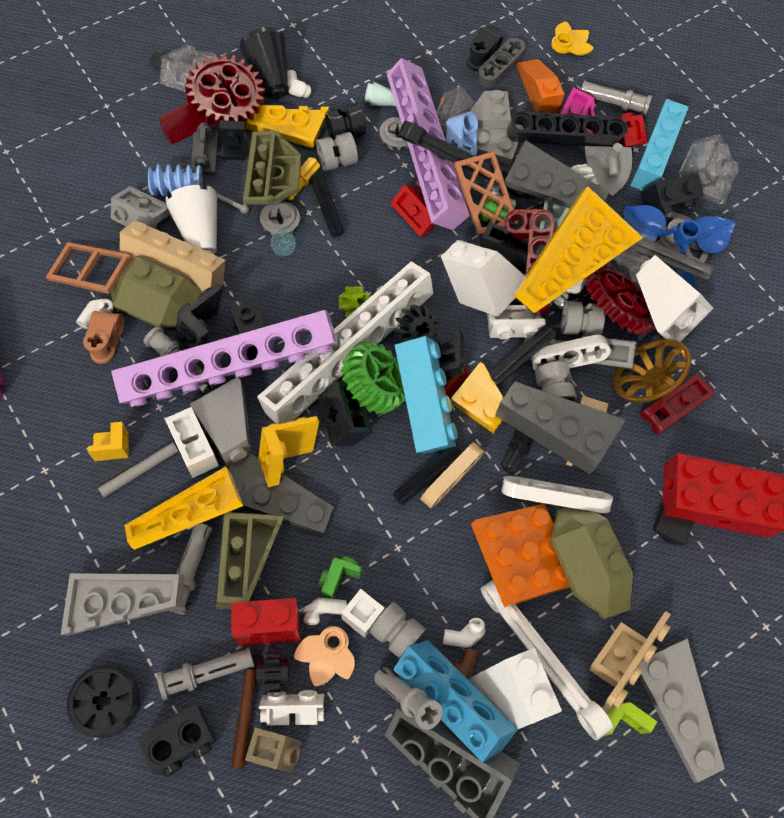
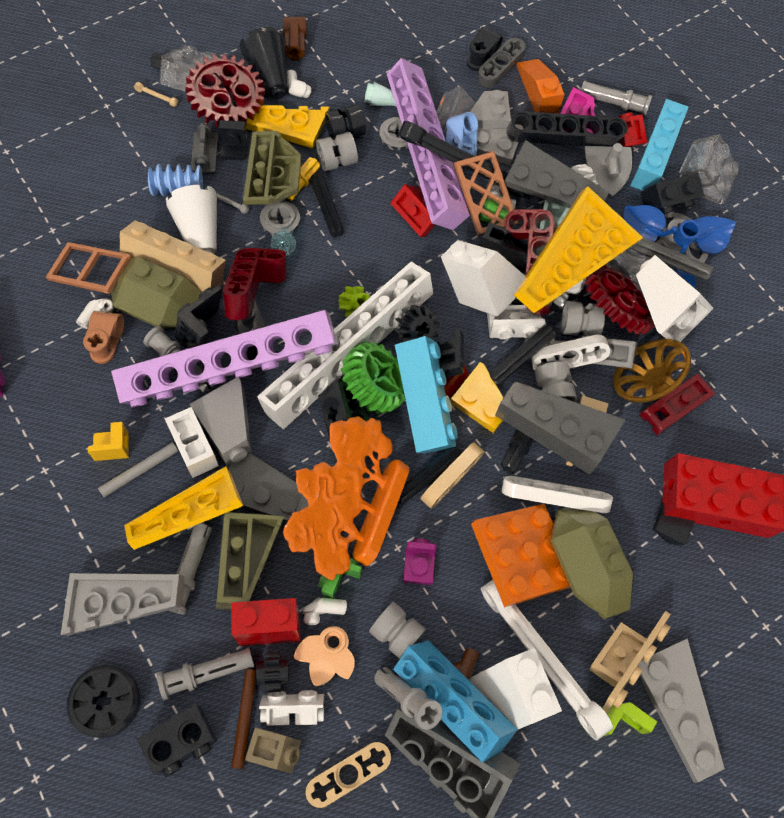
light grey bracket [111,186,171,229] -> none
dark red slope [158,102,212,145] -> none
yellow bracket [258,416,319,487] -> none
white brick [341,589,385,638] -> none
white arm [443,618,485,648] -> none
yellow plate [551,21,593,55] -> none
none -> tan hinge [134,82,178,107]
none -> dark red beam [223,248,287,320]
none -> reddish brown piece [283,16,307,61]
none -> orange plant [283,416,409,581]
none -> tan beam [306,742,391,808]
none -> magenta bracket [403,538,437,585]

